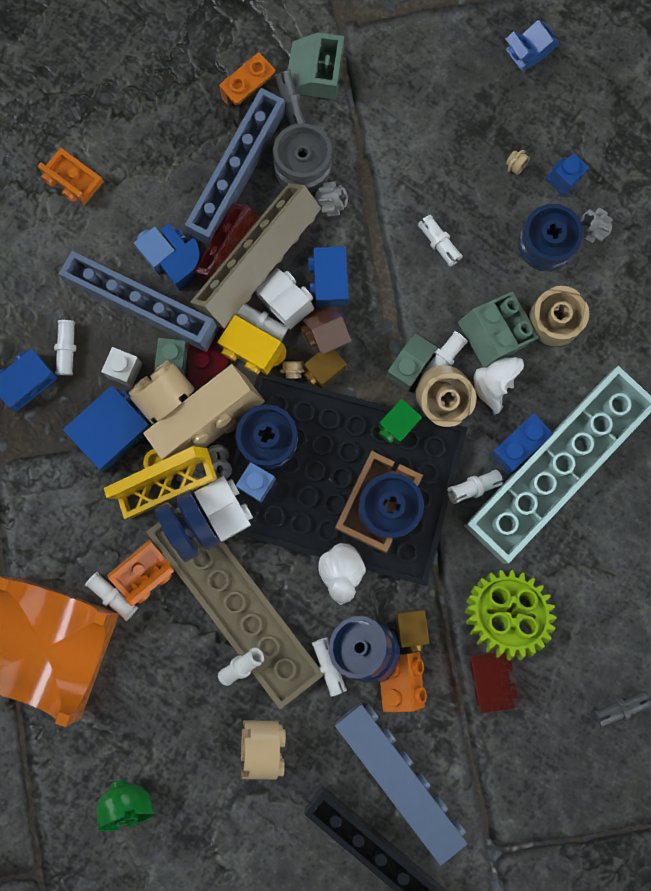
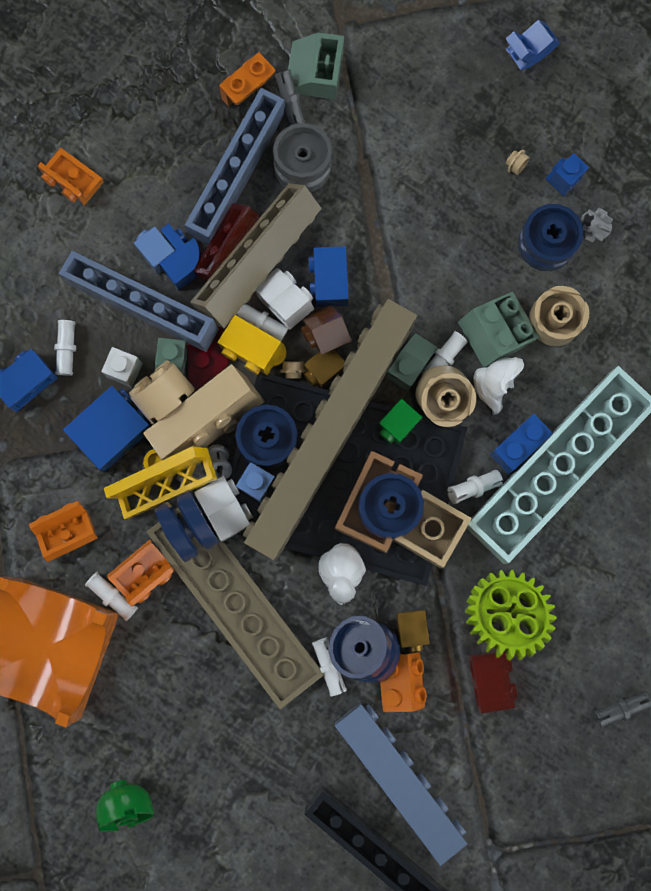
white pin [218,648,264,686] -> none
tan brick [241,720,286,779] -> none
light grey gear [315,181,348,216] -> none
white pin [418,215,463,267] -> none
none -> orange bracket [29,501,98,562]
none -> dark tan brick [243,299,417,561]
none -> tan brick [393,490,472,568]

